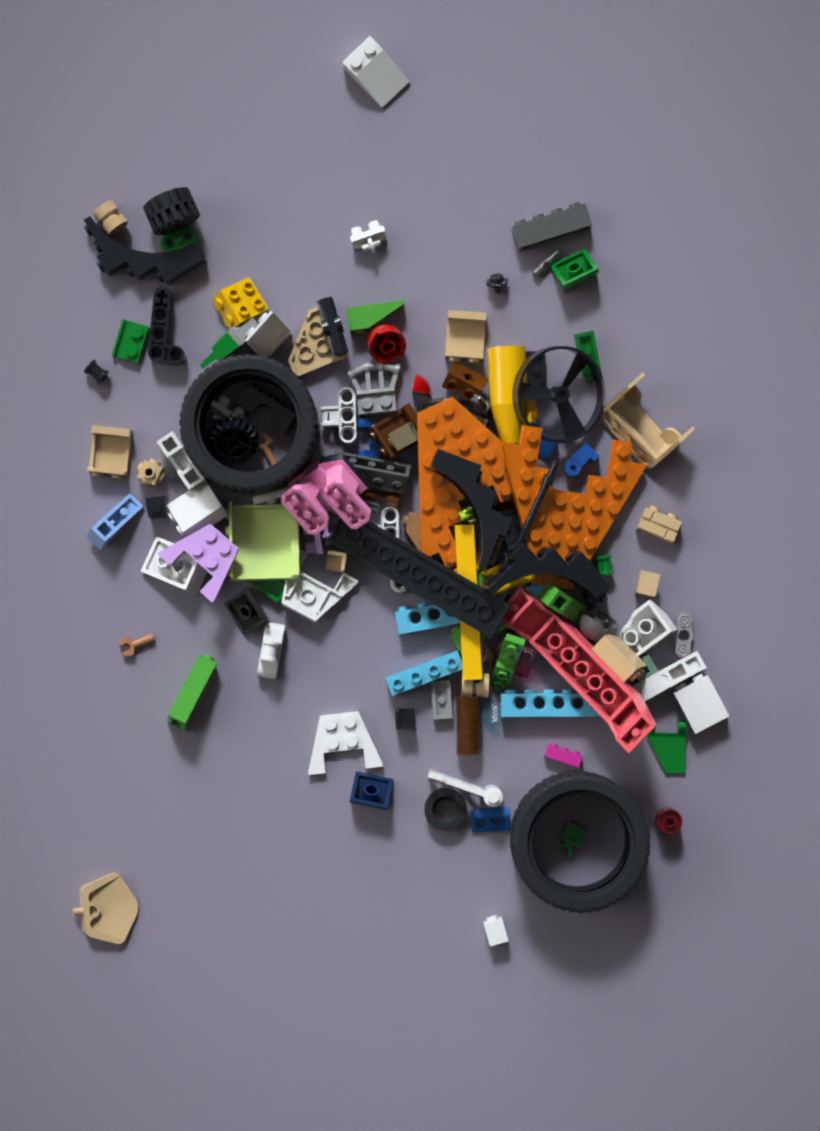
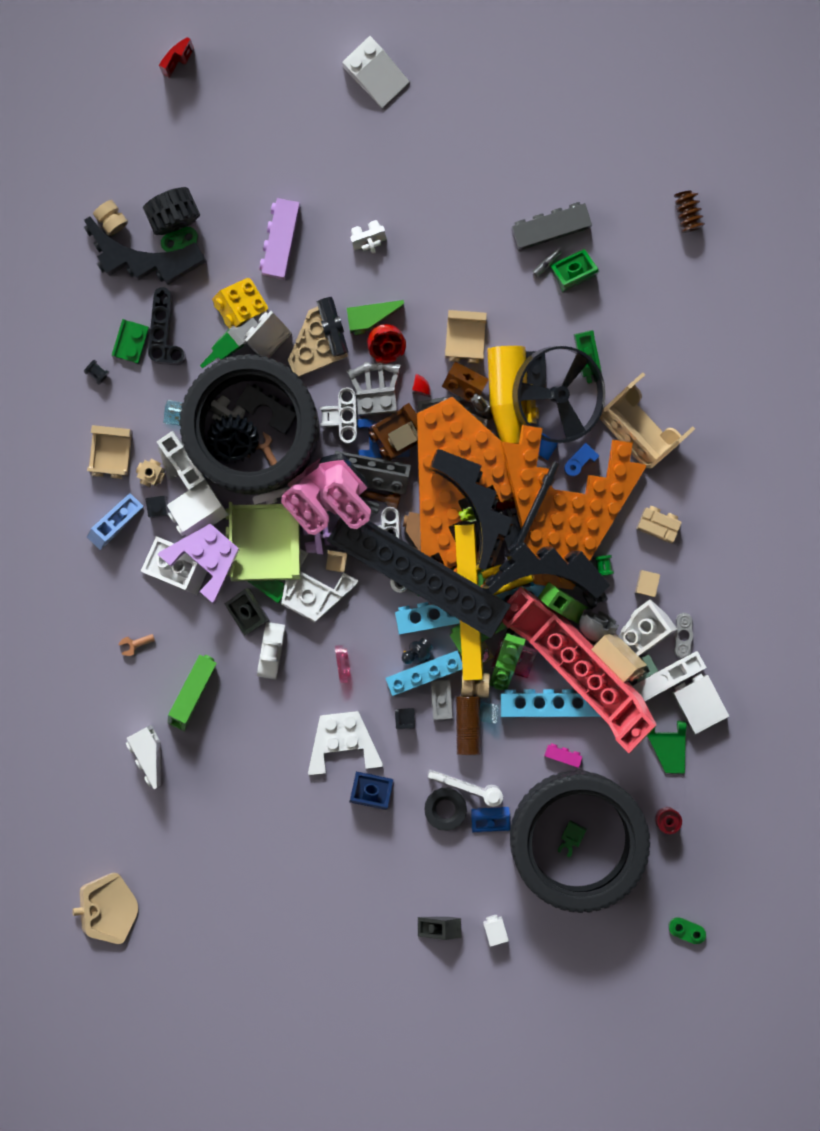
black plant [486,273,508,294] -> none
none -> white slope [126,725,161,789]
none -> red slope [159,37,194,78]
none -> clear light blue slope [163,400,182,426]
none -> lavender brick [259,198,300,280]
none -> clear pink plate [335,644,351,684]
none -> black animal [401,638,433,664]
none -> pearl dark grey slope [418,917,461,940]
none -> green plate [668,917,706,944]
none -> reddish brown piece [674,190,705,233]

